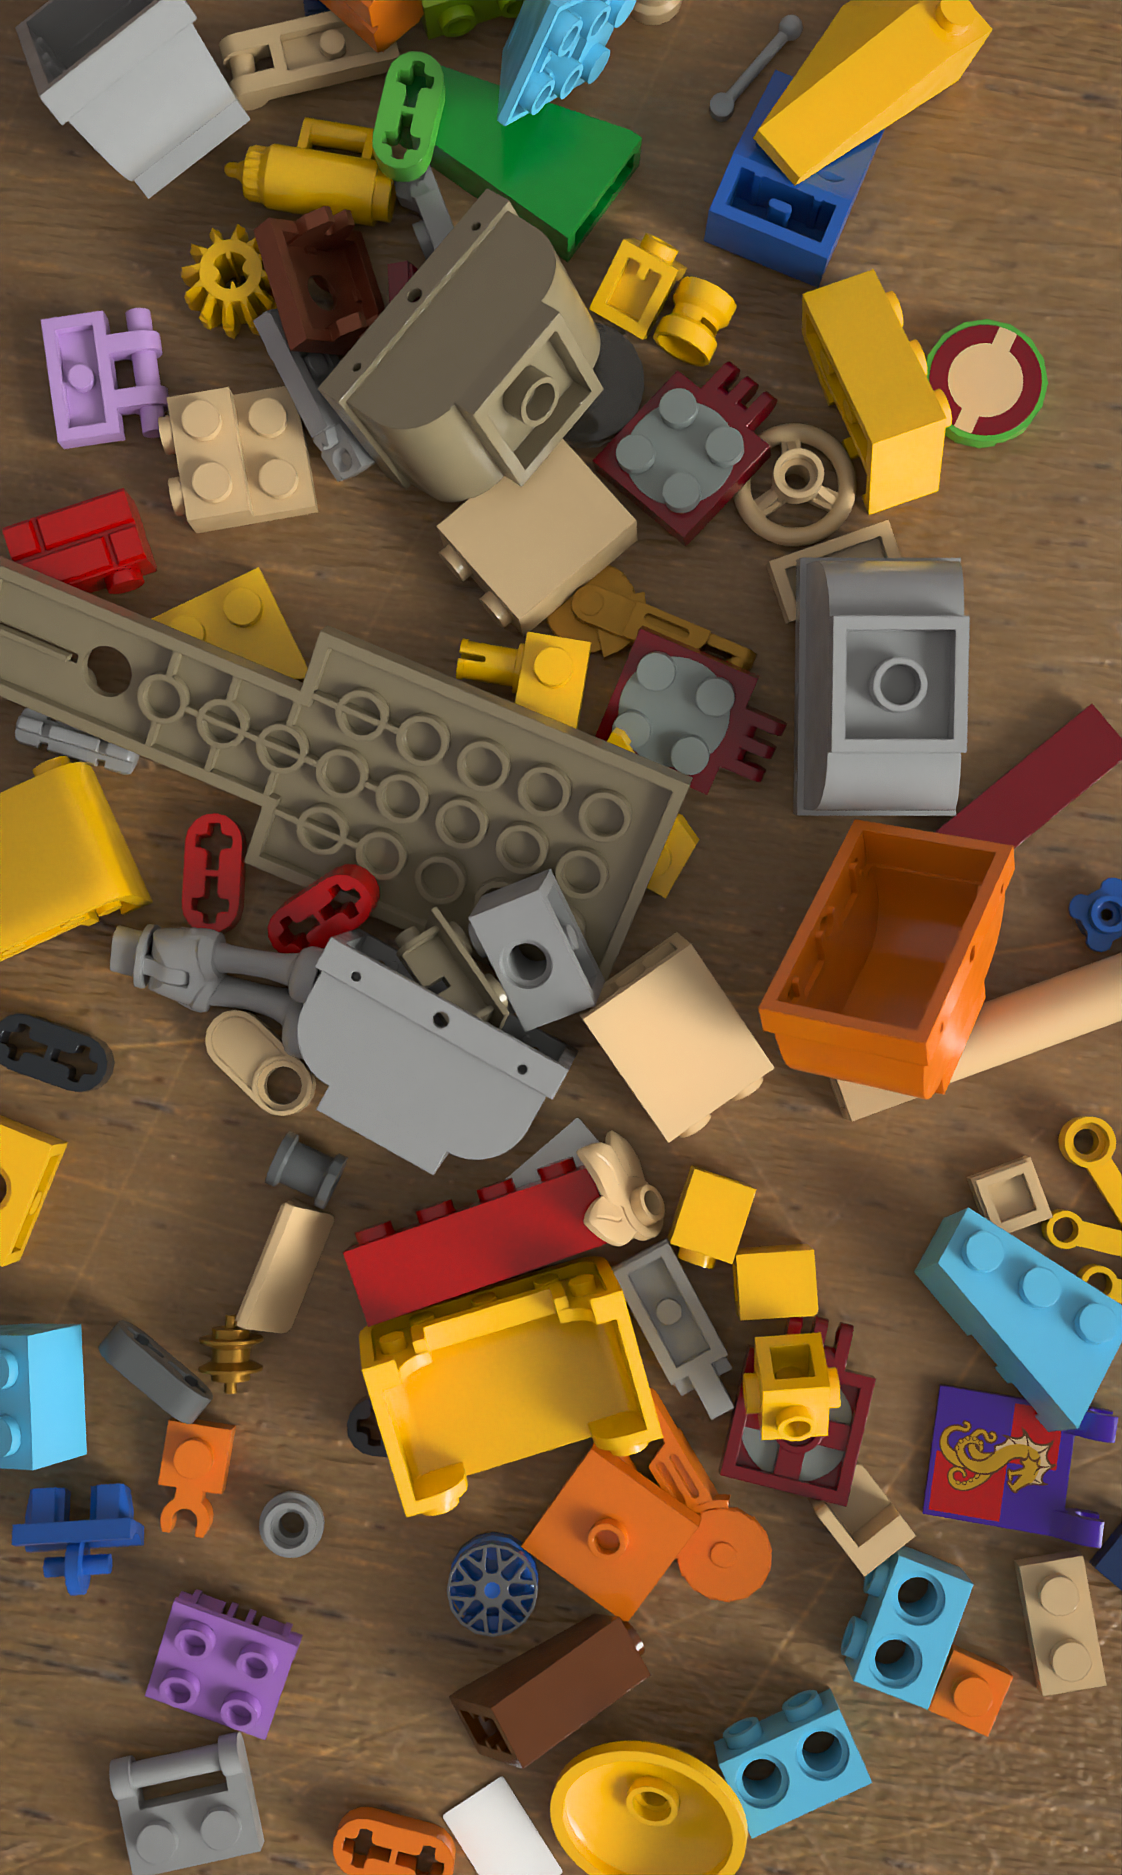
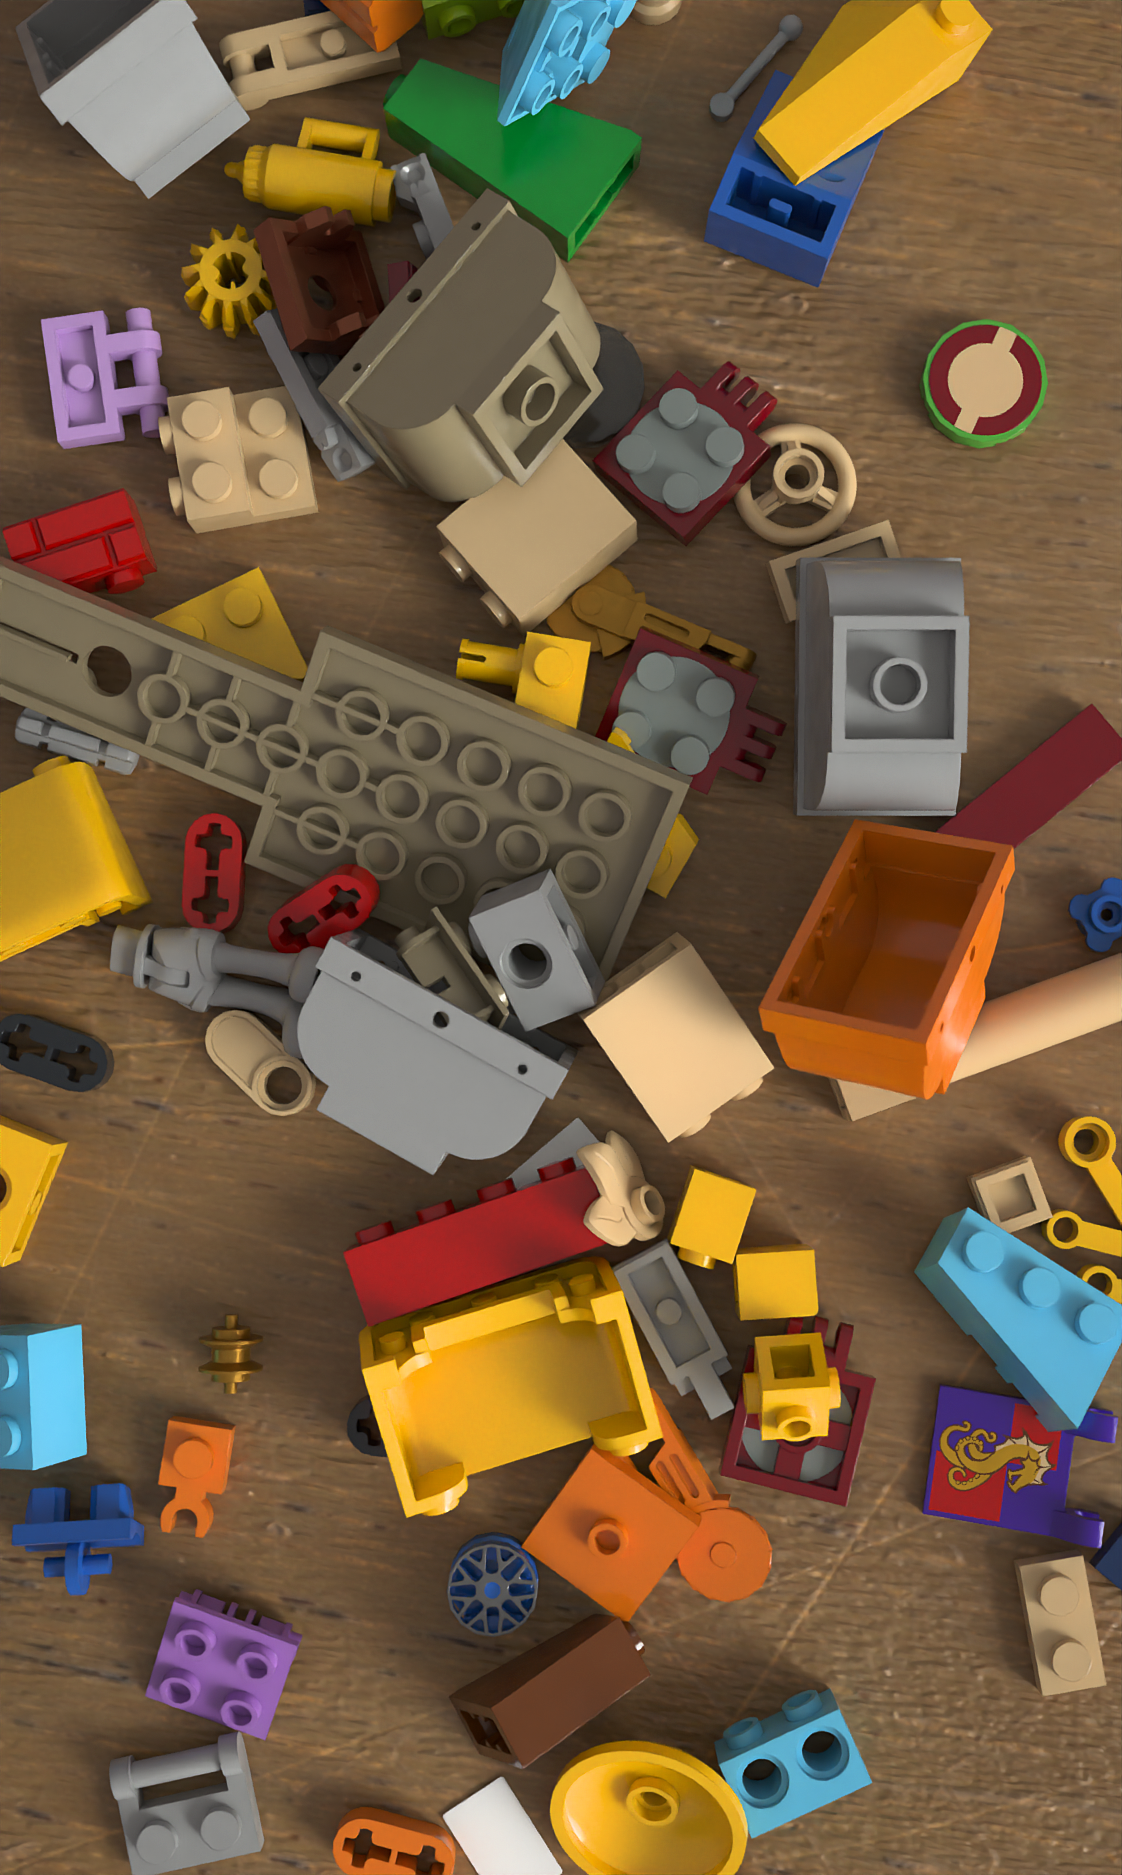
dark grey beam [98,1320,213,1424] -> none
tan slope [235,1199,334,1333] -> none
light grey plate [259,1491,325,1558] -> none
dark grey bush [265,1131,348,1210] -> none
bright green beam [372,51,446,182] -> none
yellow bracket [589,233,687,340] -> none
yellow wheel [653,276,737,367] -> none
yellow wedge [802,269,952,515] -> none
tan panel [808,1462,916,1577] -> none
medium azure brick [841,1546,974,1710] -> none
orange plate [928,1644,1014,1737] -> none

